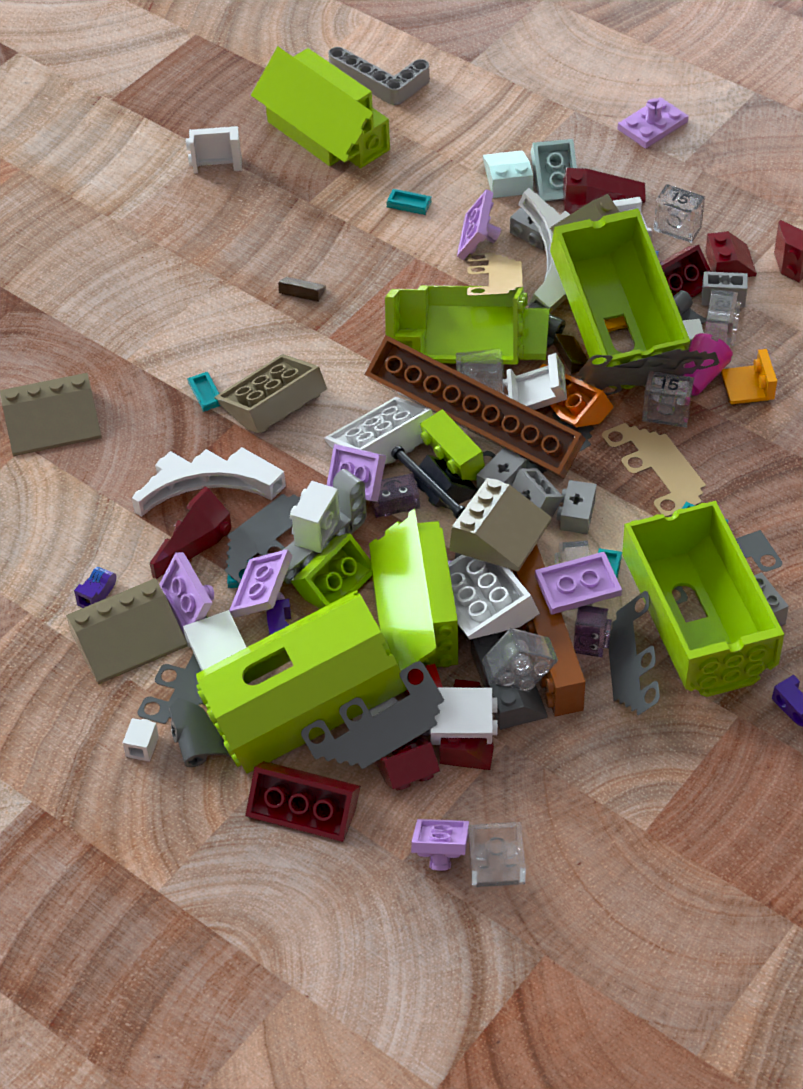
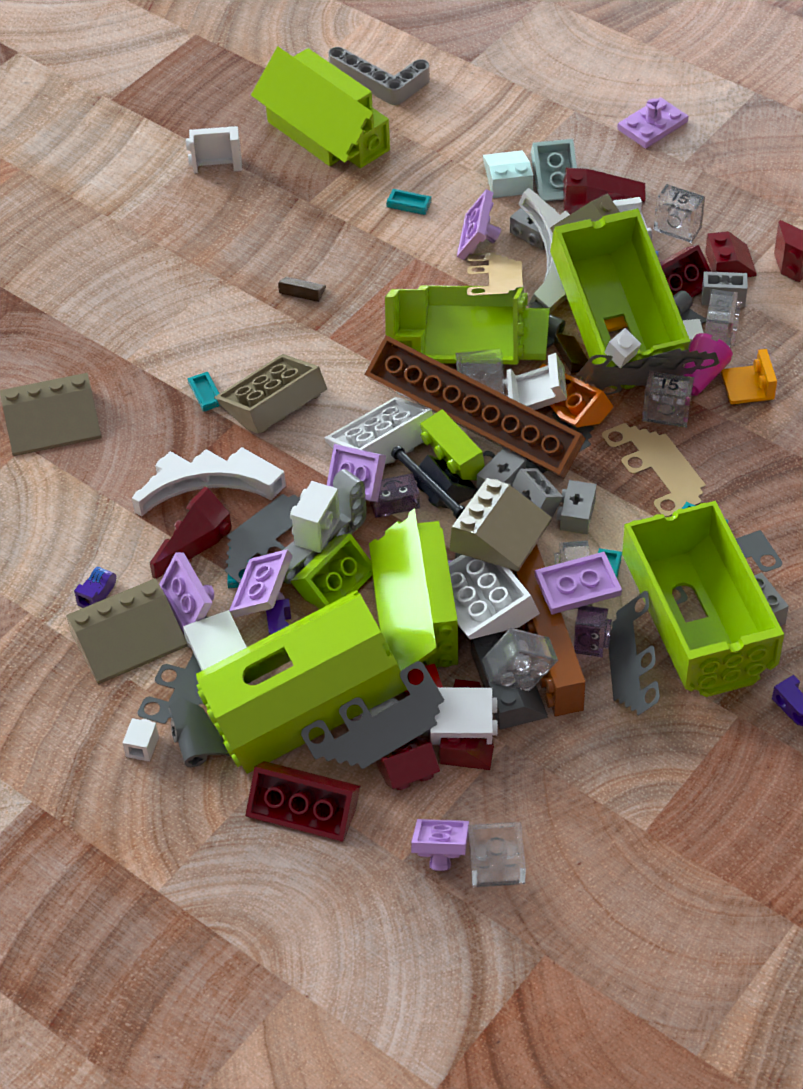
none -> white brick [604,328,641,368]

